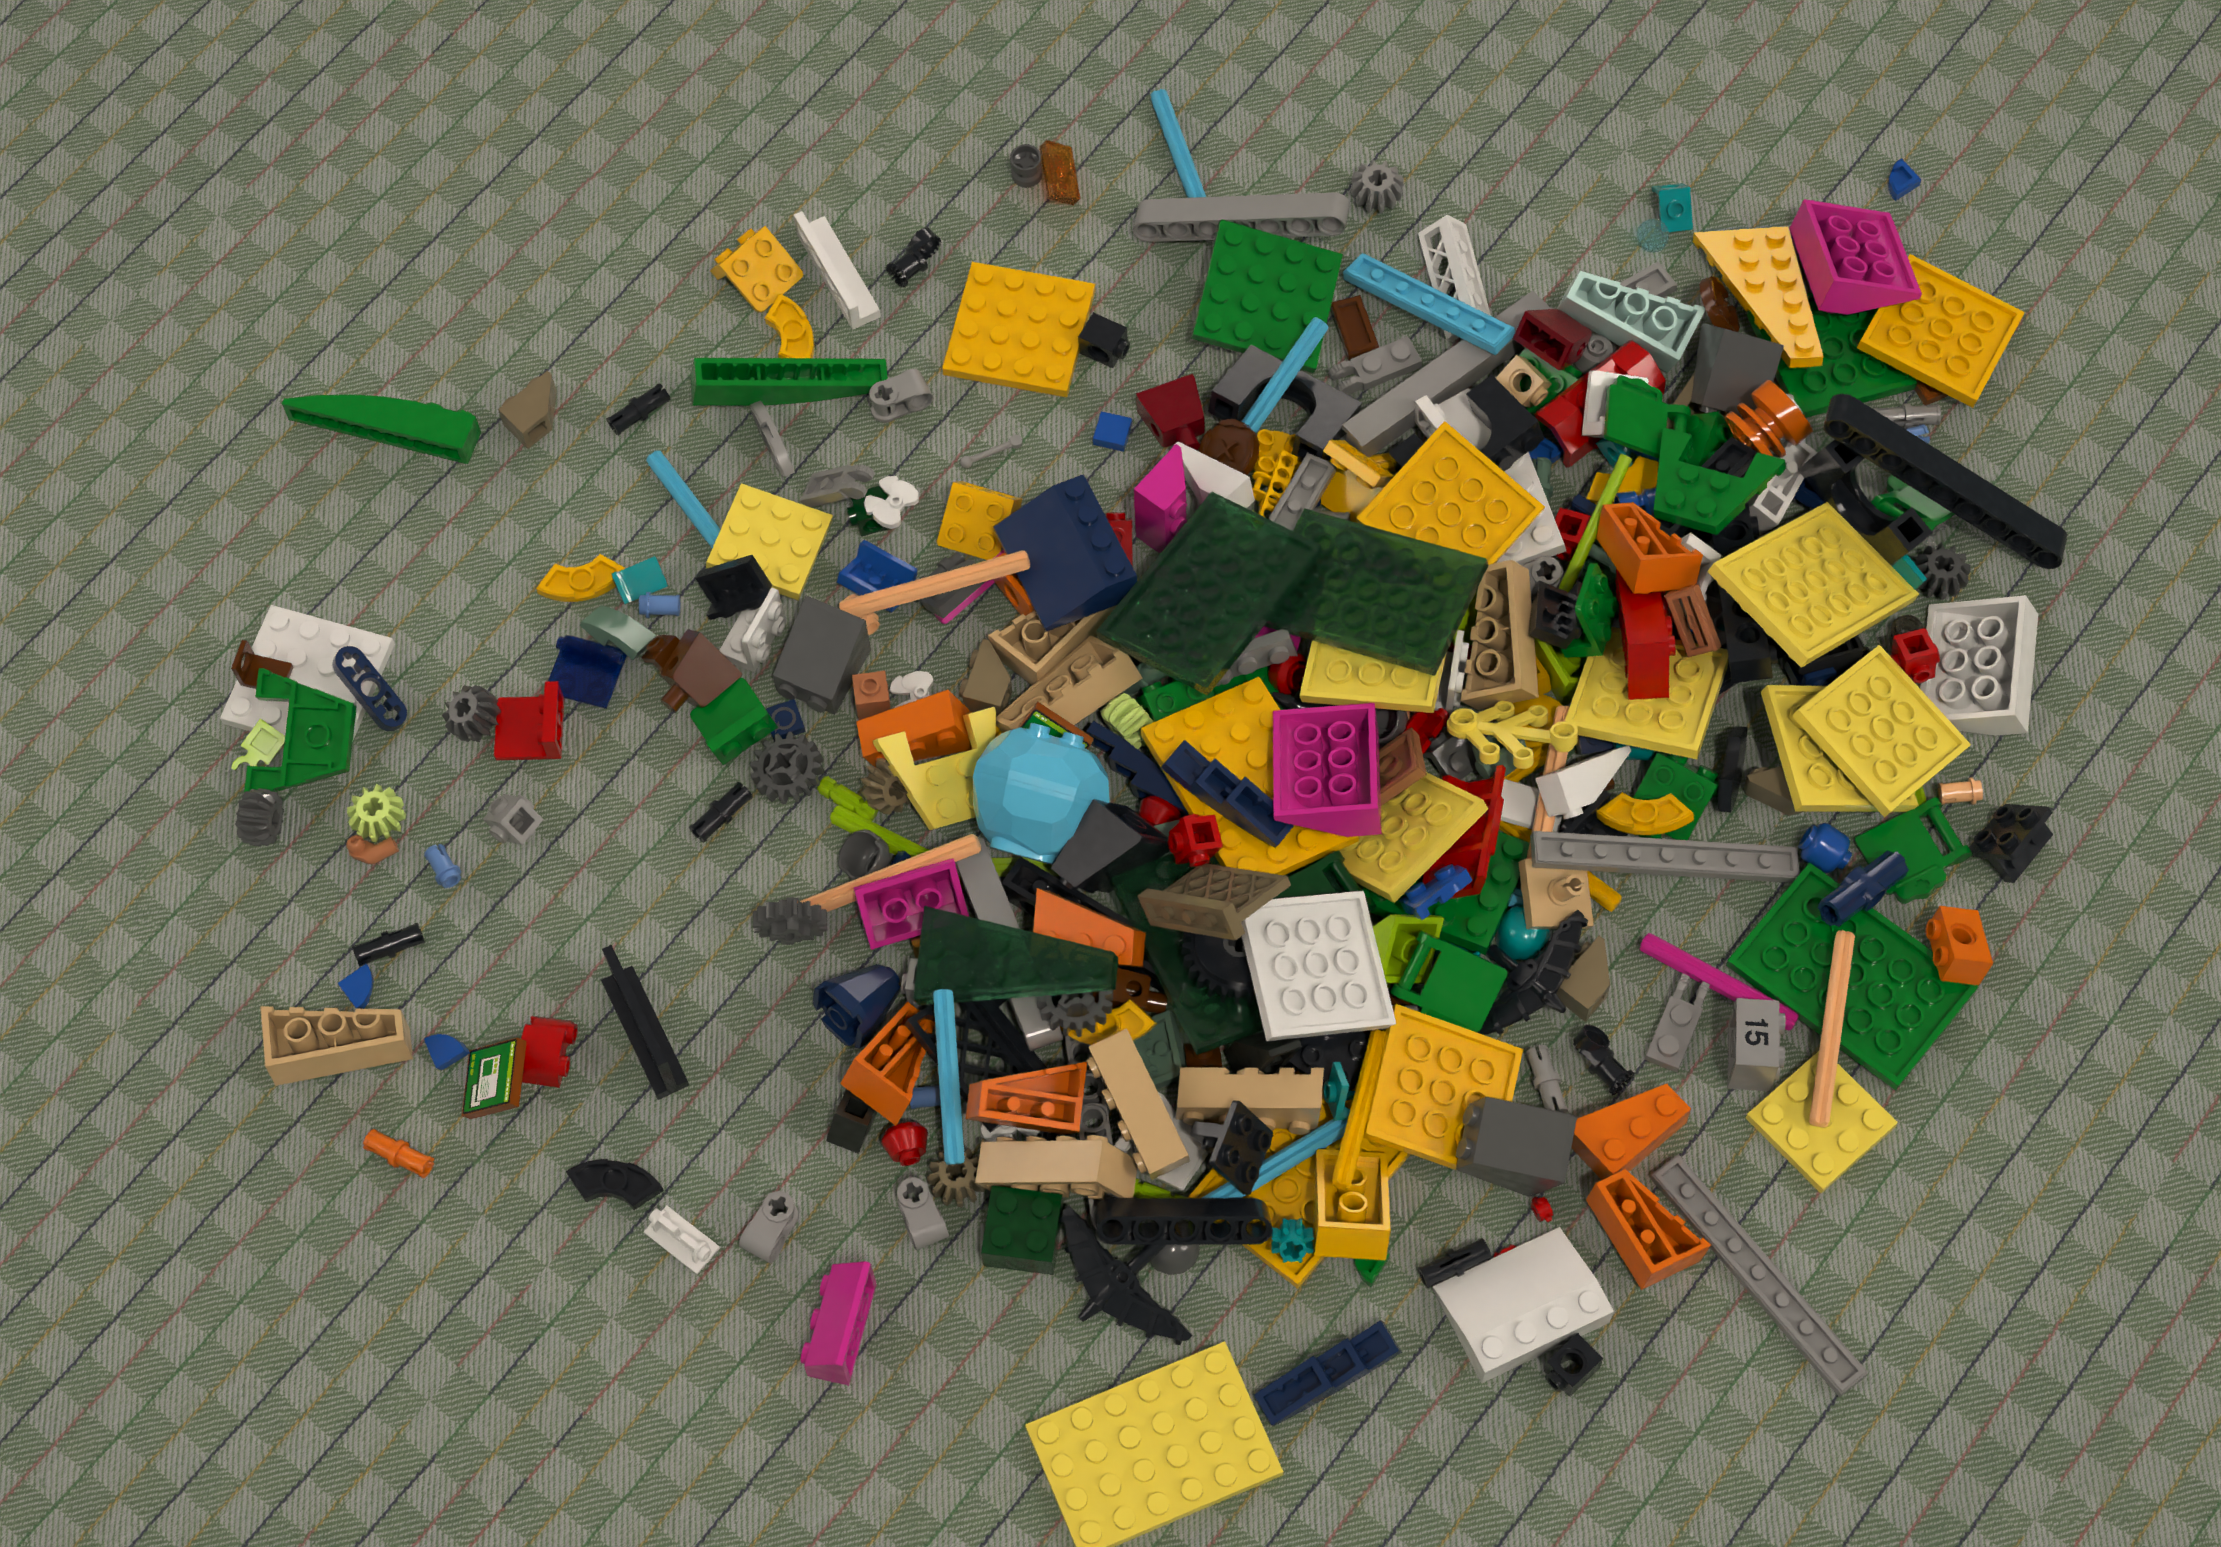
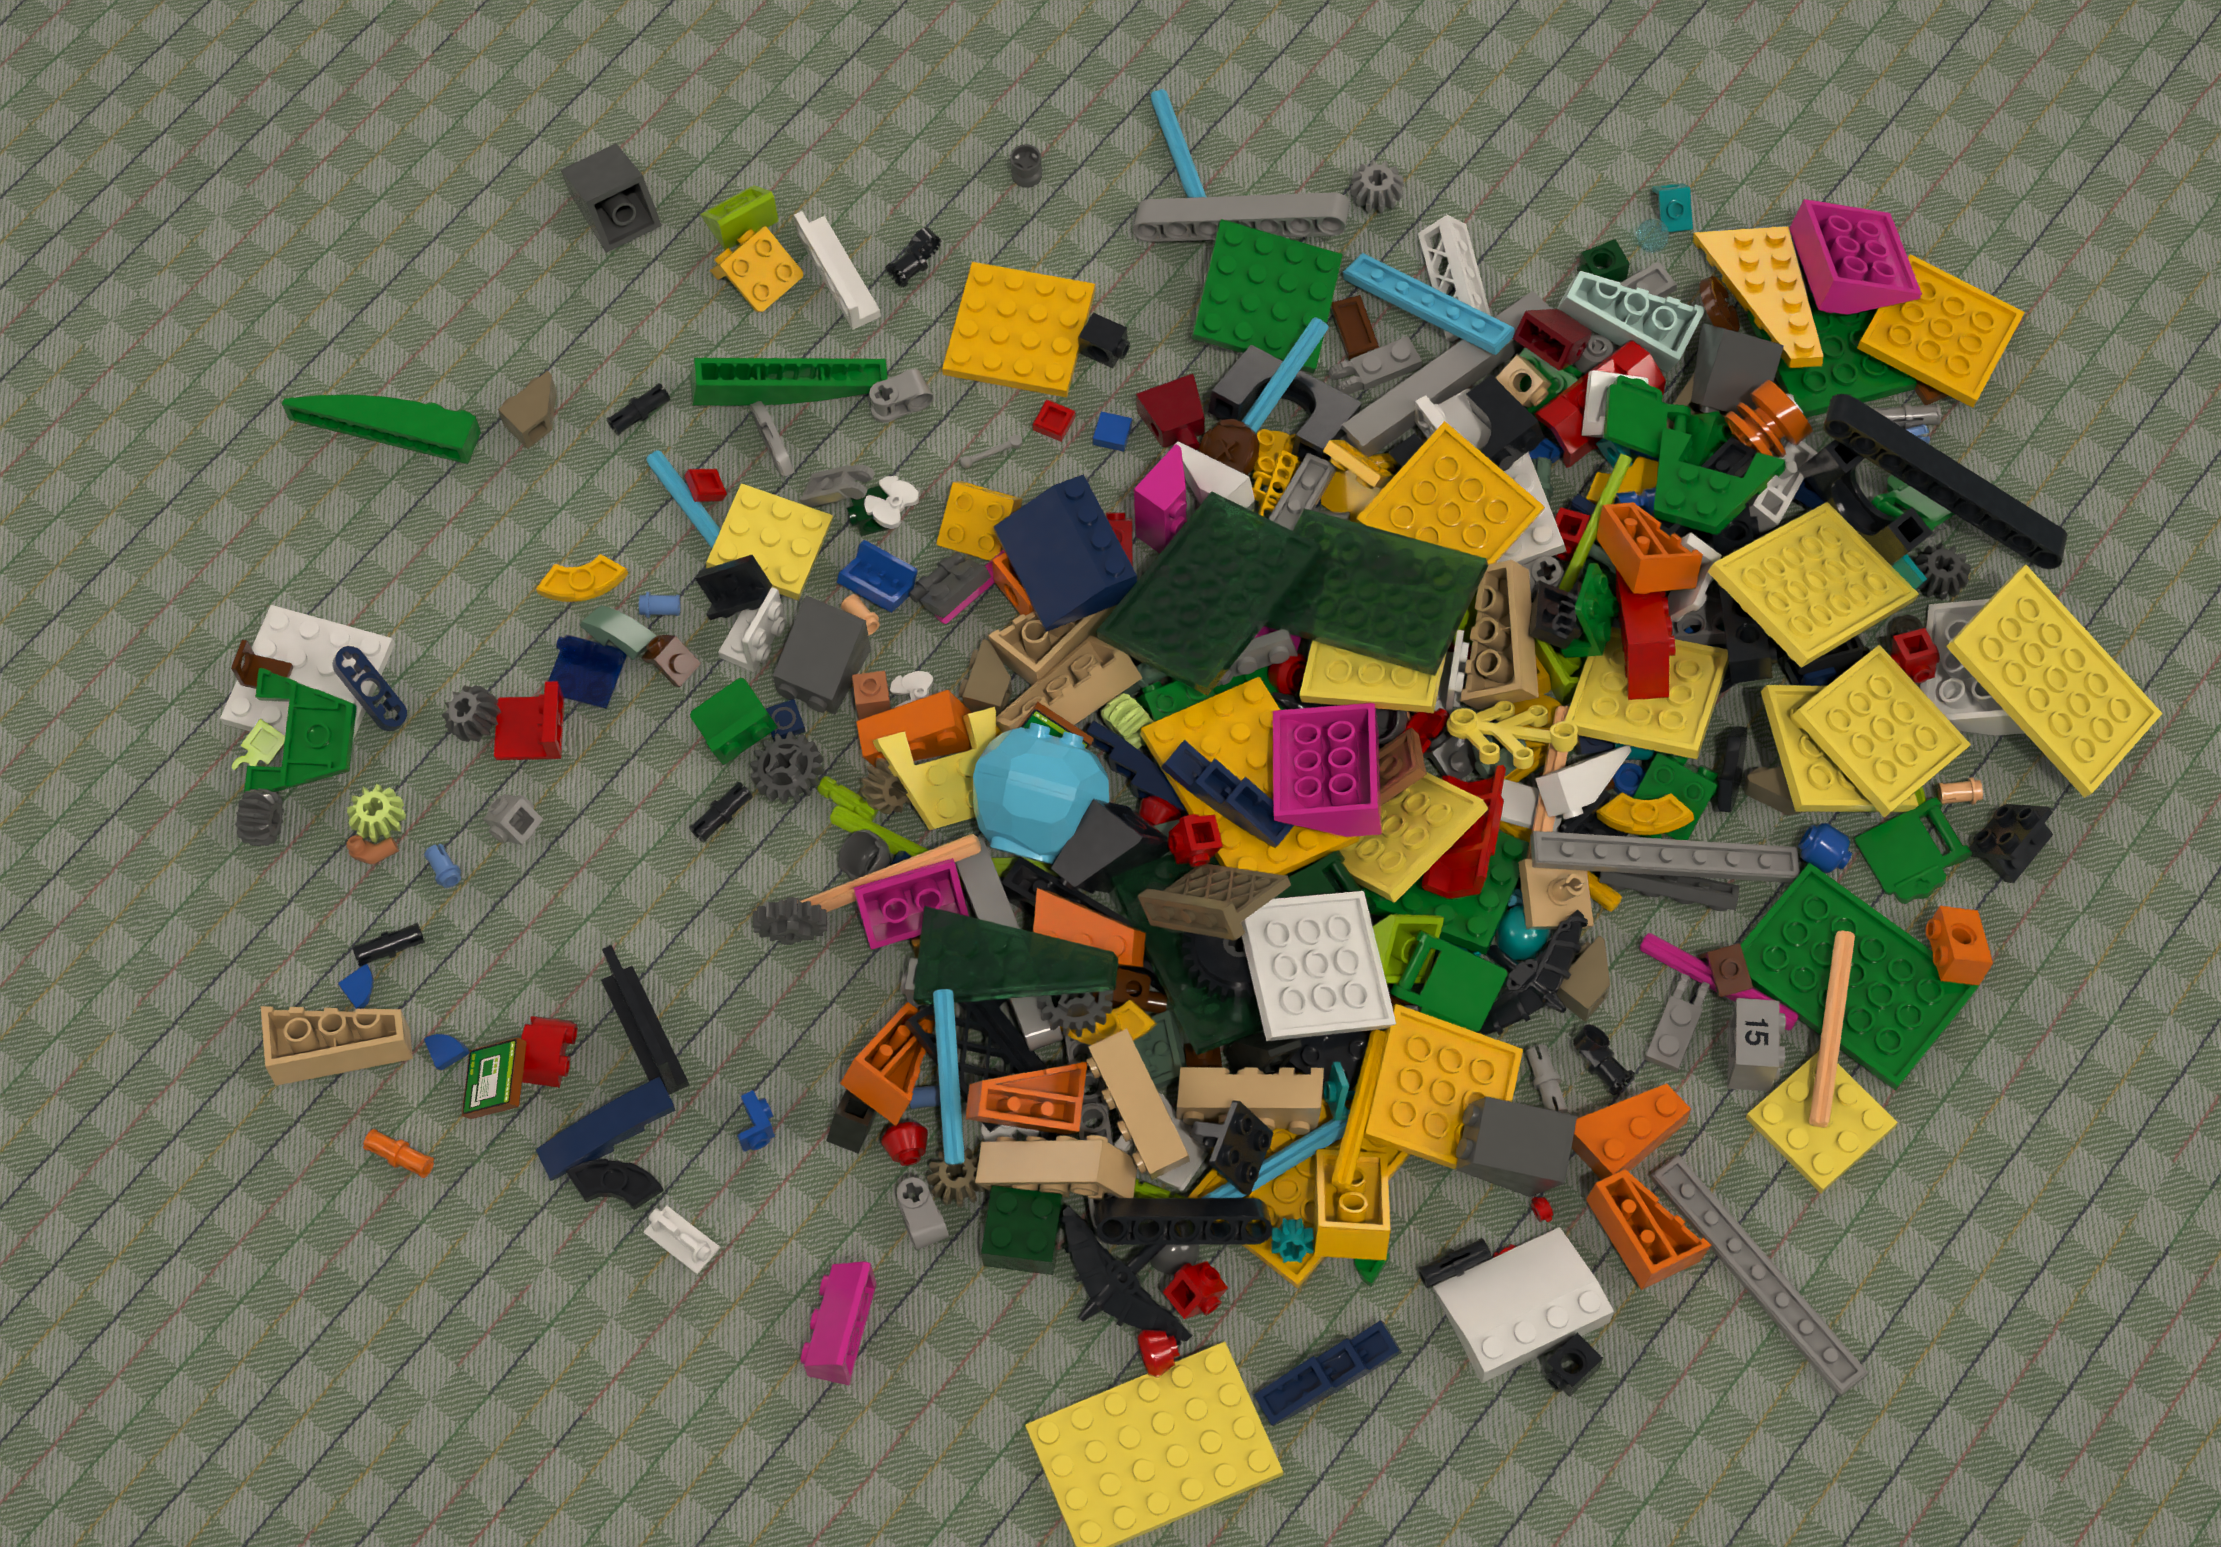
teal bracket [612,556,668,604] -> none
reddish brown torso [660,629,743,713] -> none
light grey piece [739,1191,799,1264] -> none
yellow tile [765,293,814,358] -> none
dark blue cone [813,964,900,1048] -> none
light nougat axle [839,550,1030,617] -> none
clear orange plate [1039,140,1080,205] -> none
blue wing [1399,864,1473,920] -> none
nougat tile [1664,584,1721,657] -> none
dark blue piece [1817,850,1909,927] -> none
blue tile [1888,158,1922,201] -> none
none -> dark blue slope [535,1076,676,1181]
none -> dark grey slope [561,143,662,253]
none -> red tile [684,469,727,502]
none -> lime slope [700,185,779,250]
none -> blue bracket [737,1090,775,1152]
none -> red tile [1032,399,1076,442]
none -> red cone [1137,1330,1180,1378]
none -> red brick [1163,1261,1228,1320]
none -> dark green brick [1577,239,1630,282]
none -> dark grey plate [1599,872,1740,911]
none -> blue tile [1613,763,1646,798]
none -> reddish brown bracket [1698,943,1753,997]
none -> light yellow plate [1946,565,2163,798]

